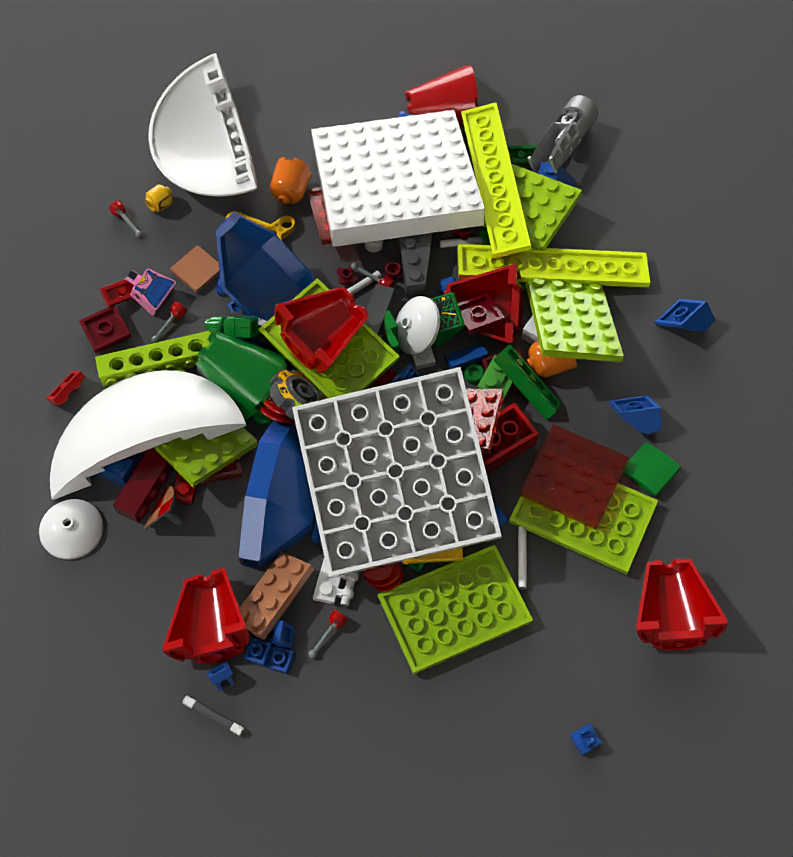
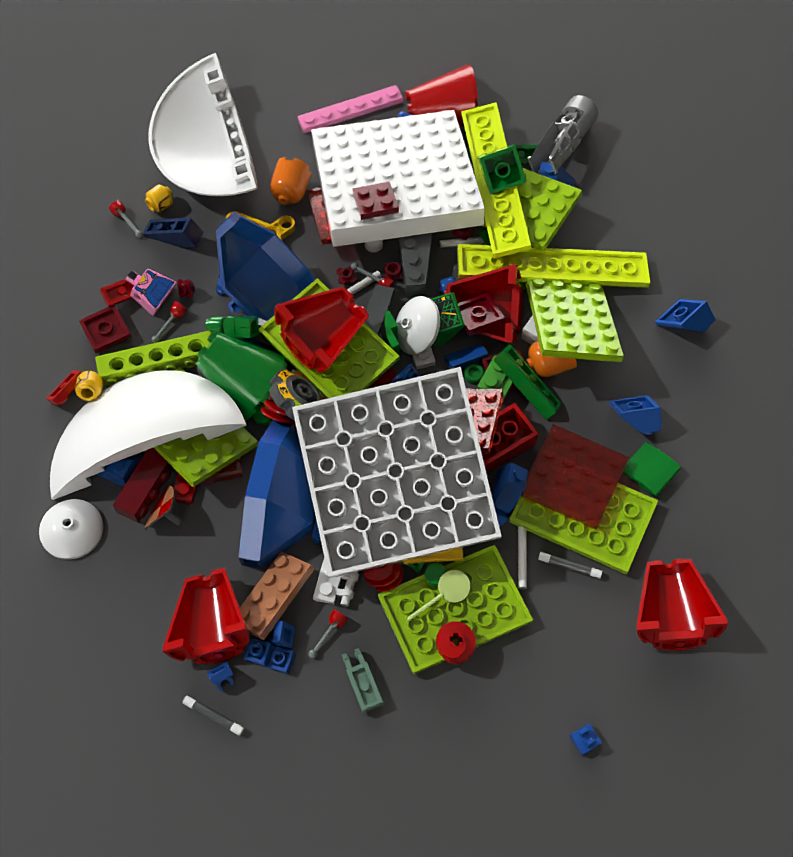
nougat tile [170,245,220,294] -> none
none -> yellow head [75,371,103,401]
none -> dark blue slope [143,218,204,248]
none -> dark red plate [177,279,195,298]
none -> bright pink plate [298,85,403,134]
none -> sand green hinge [342,648,384,713]
none -> plate [352,181,399,220]
none -> yellowish green piece [407,570,470,621]
none -> green tile [425,563,447,586]
none -> red piece [436,621,476,664]
none -> green slope [477,144,527,194]
none -> blue slope [492,462,528,514]
none -> dark grey bar [538,552,602,579]

